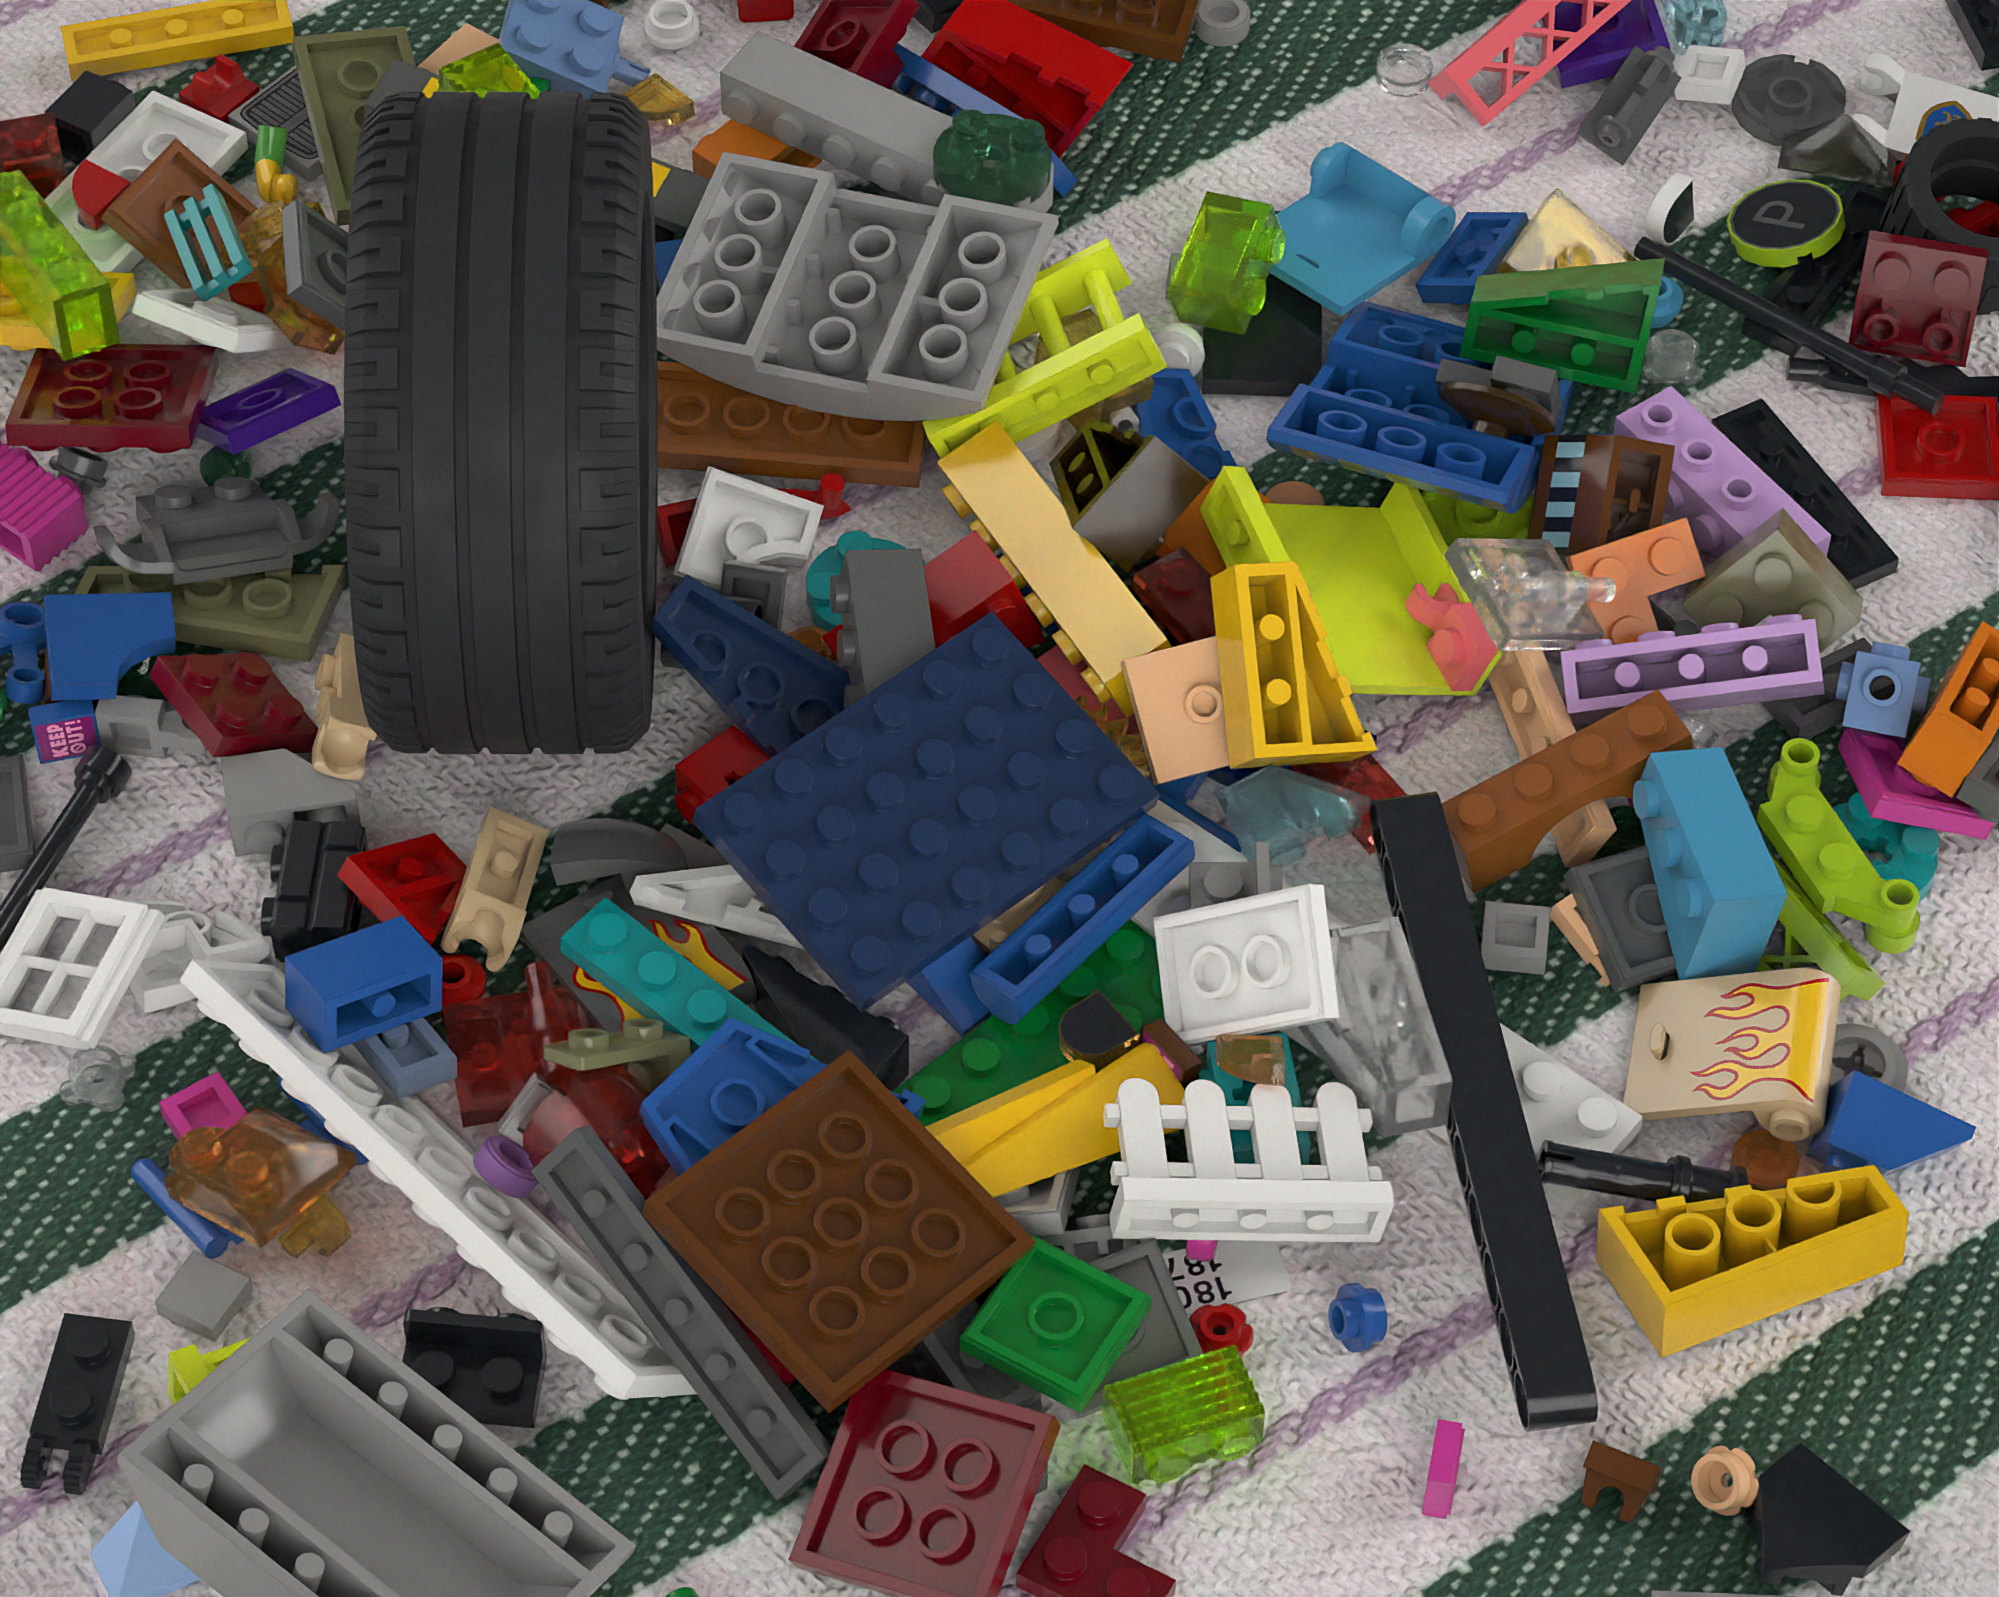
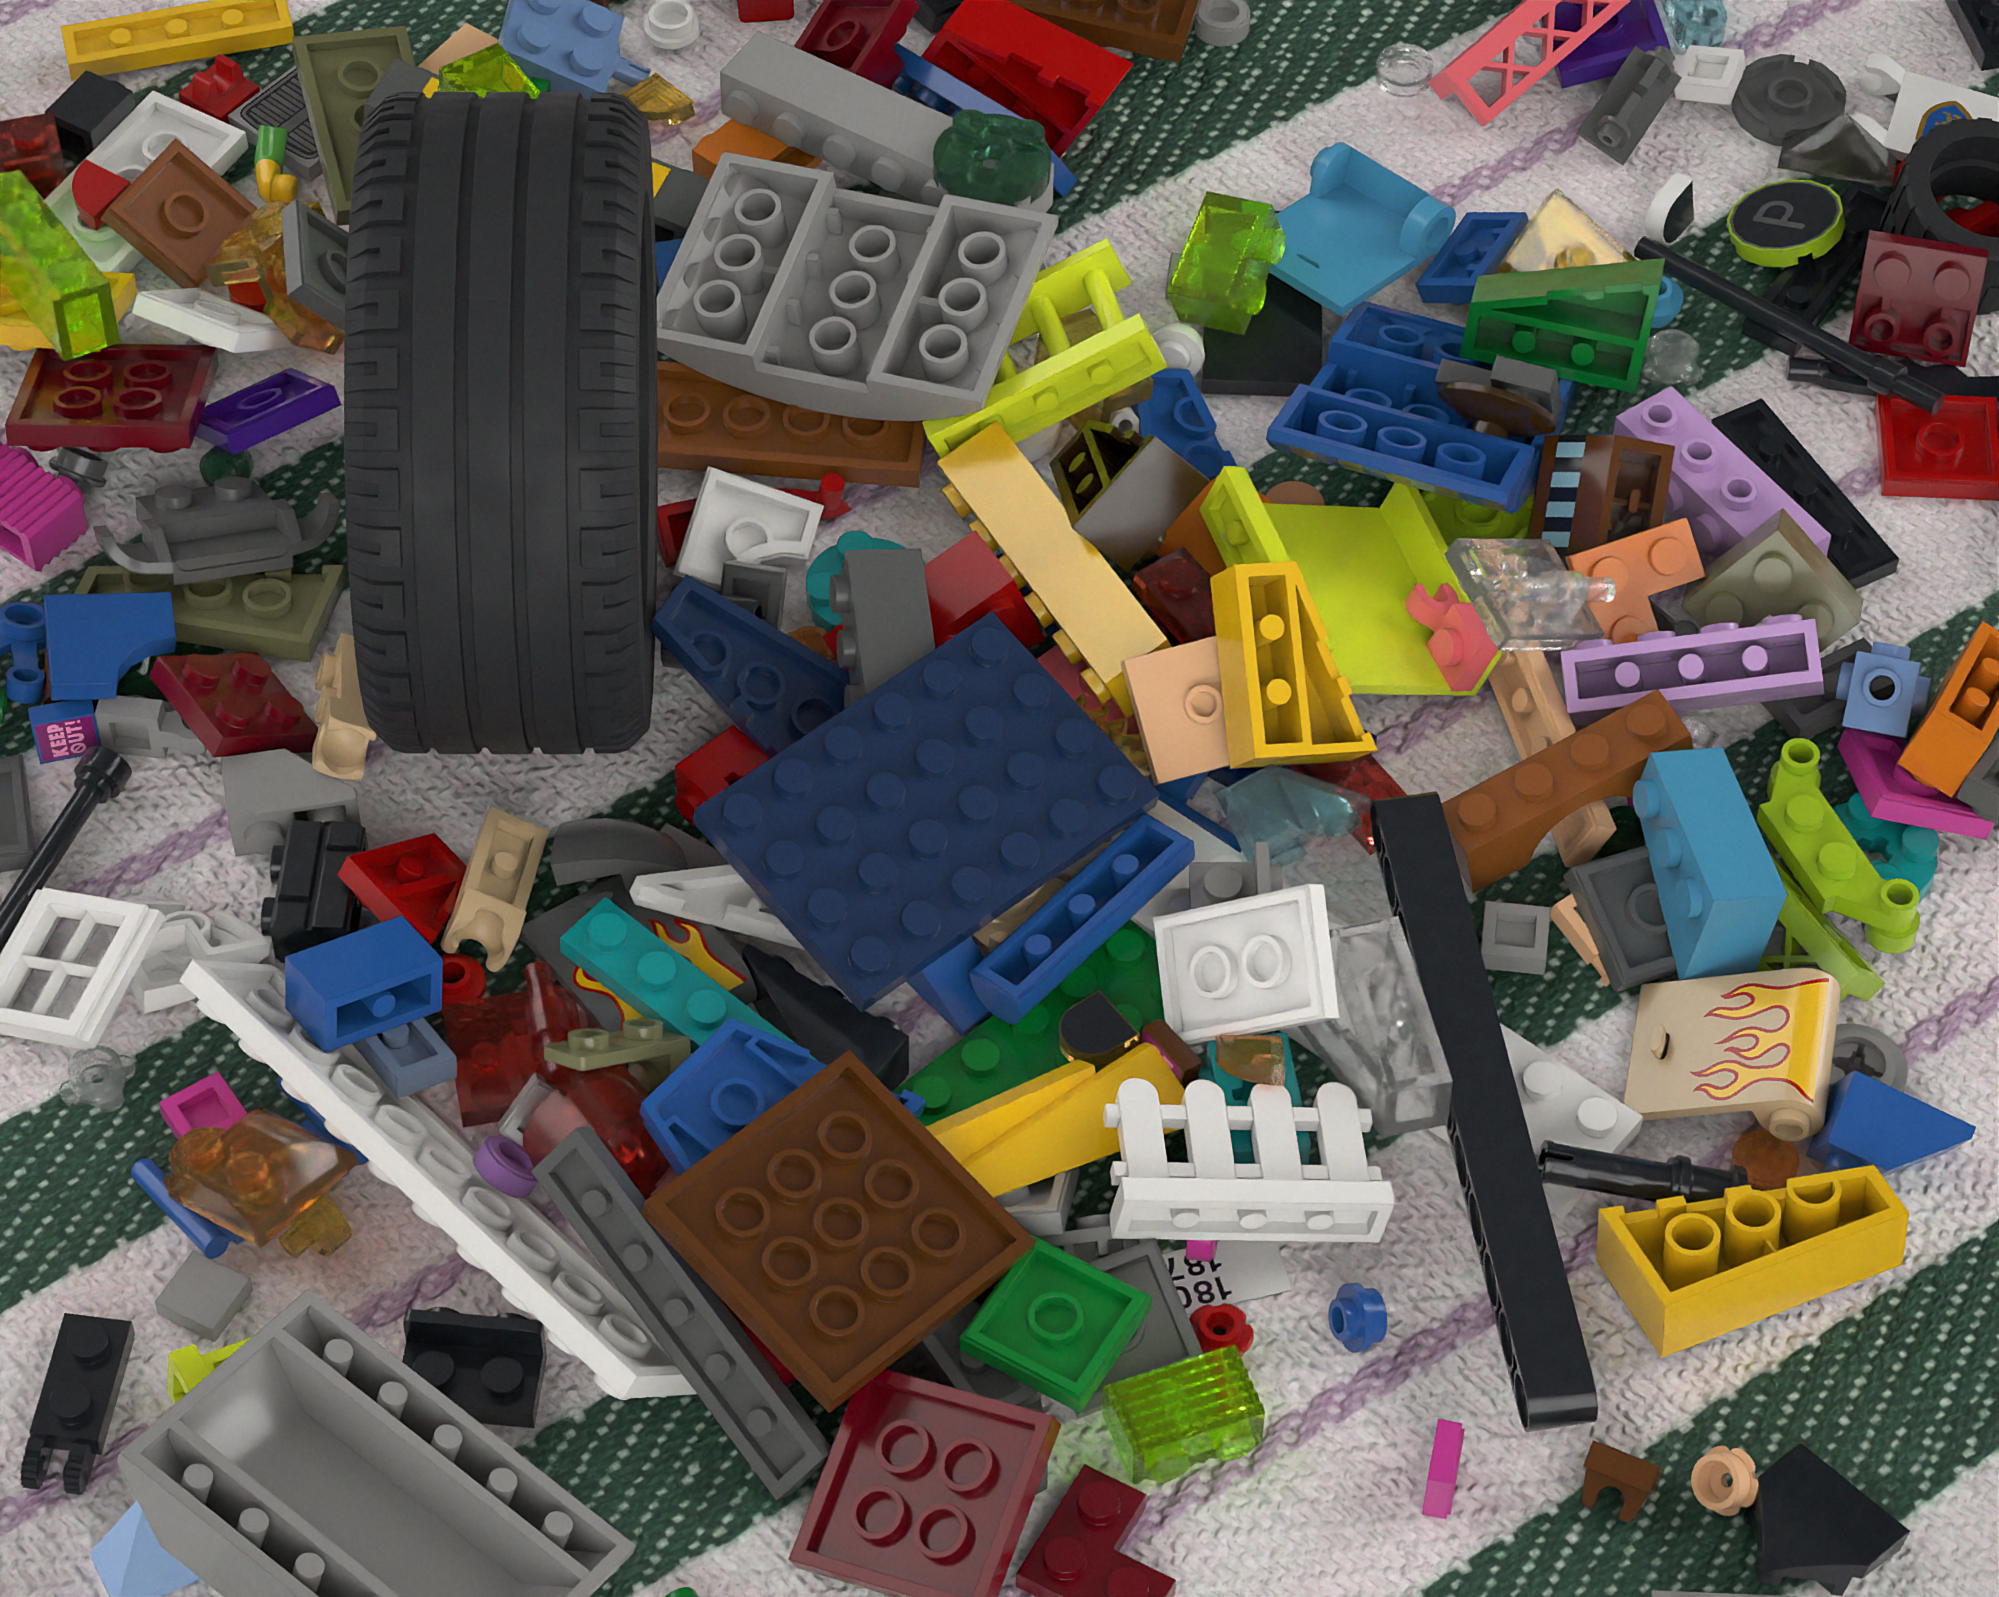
teal tile [163,183,253,302] -> none

